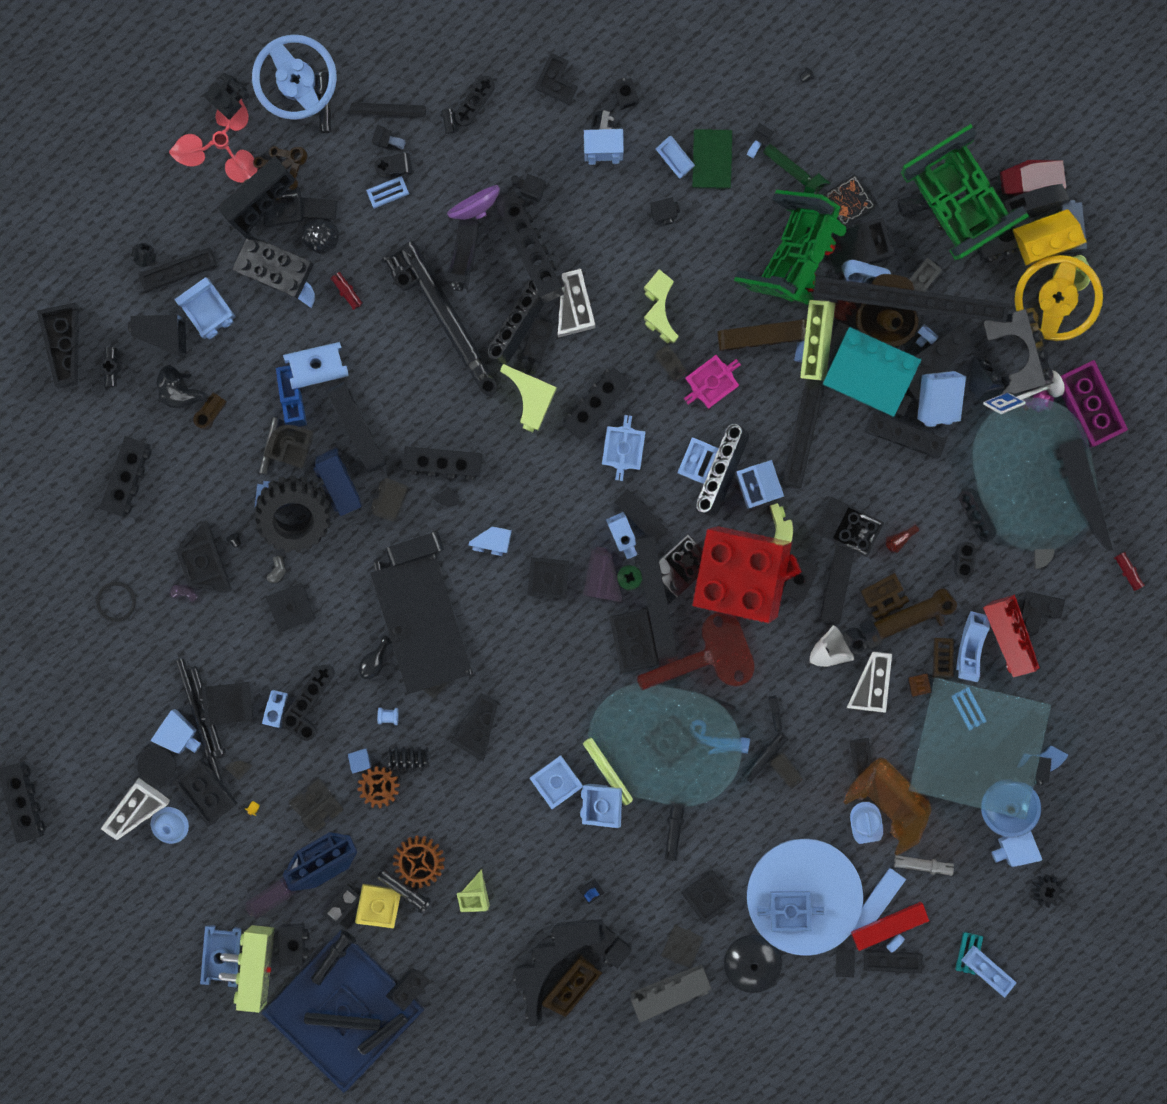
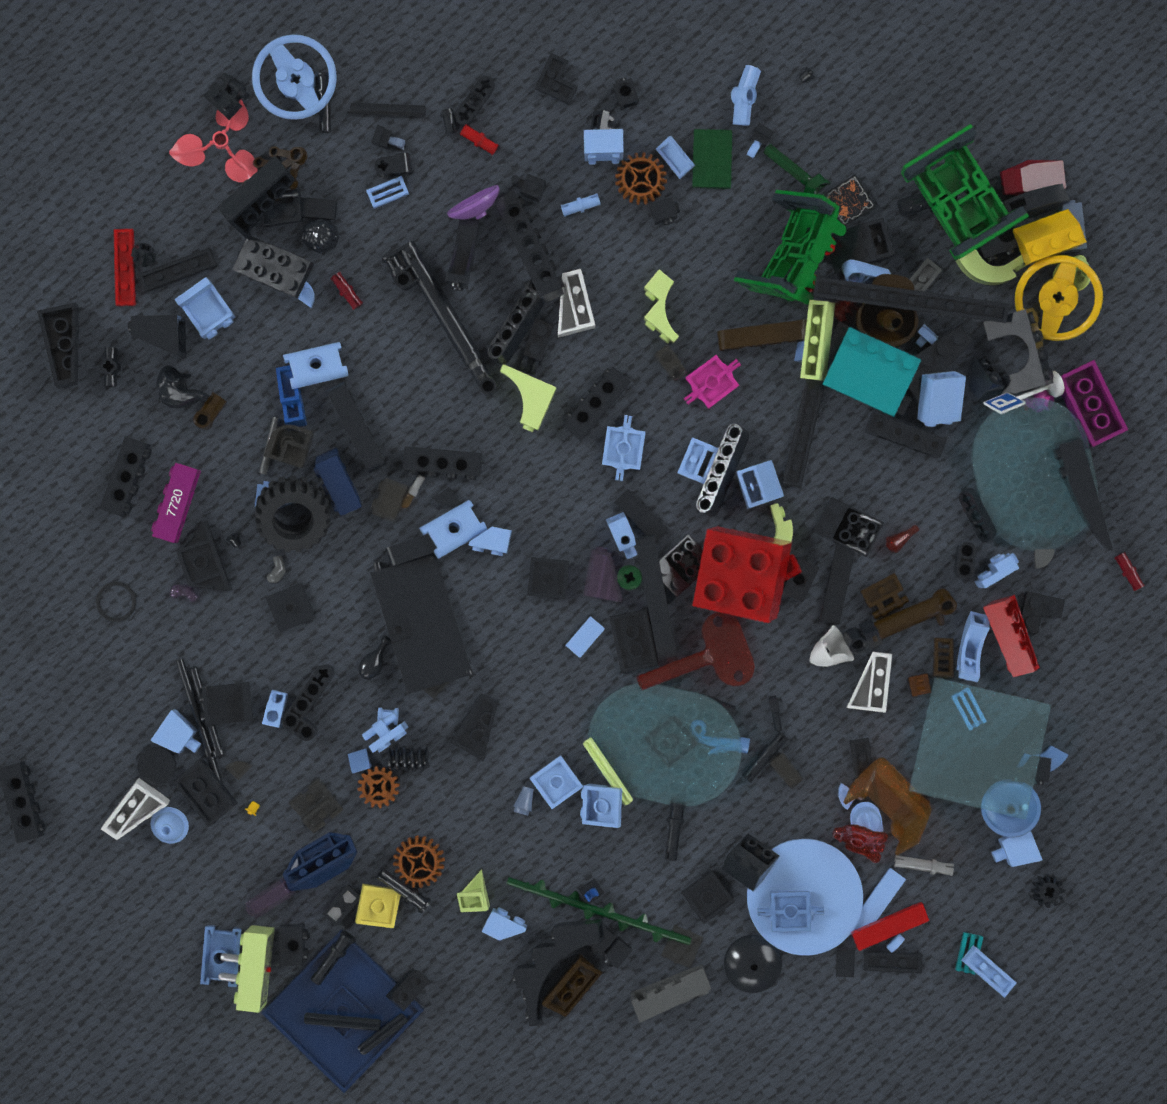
none -> red tile [114,229,136,306]
none -> magenta brick [151,463,201,543]
none -> light blue plate [362,712,408,753]
none -> light grey piece [402,475,425,508]
none -> light blue piece [419,500,487,559]
none -> red pin [460,124,499,155]
none -> light blue slope [482,907,527,940]
none -> dark green plant [507,877,692,945]
none -> sand blue cone [513,786,534,816]
none -> light blue pin [561,193,601,217]
none -> light blue tile [565,616,605,658]
none -> dark orange gear [615,152,667,205]
none -> black slope [722,833,779,891]
none -> light blue piece [731,65,761,126]
none -> clear red tile [832,824,888,863]
none -> light blue tile [838,783,858,810]
none -> yellowish green arch [956,250,1025,285]
none -> light blue plate [974,553,1019,588]

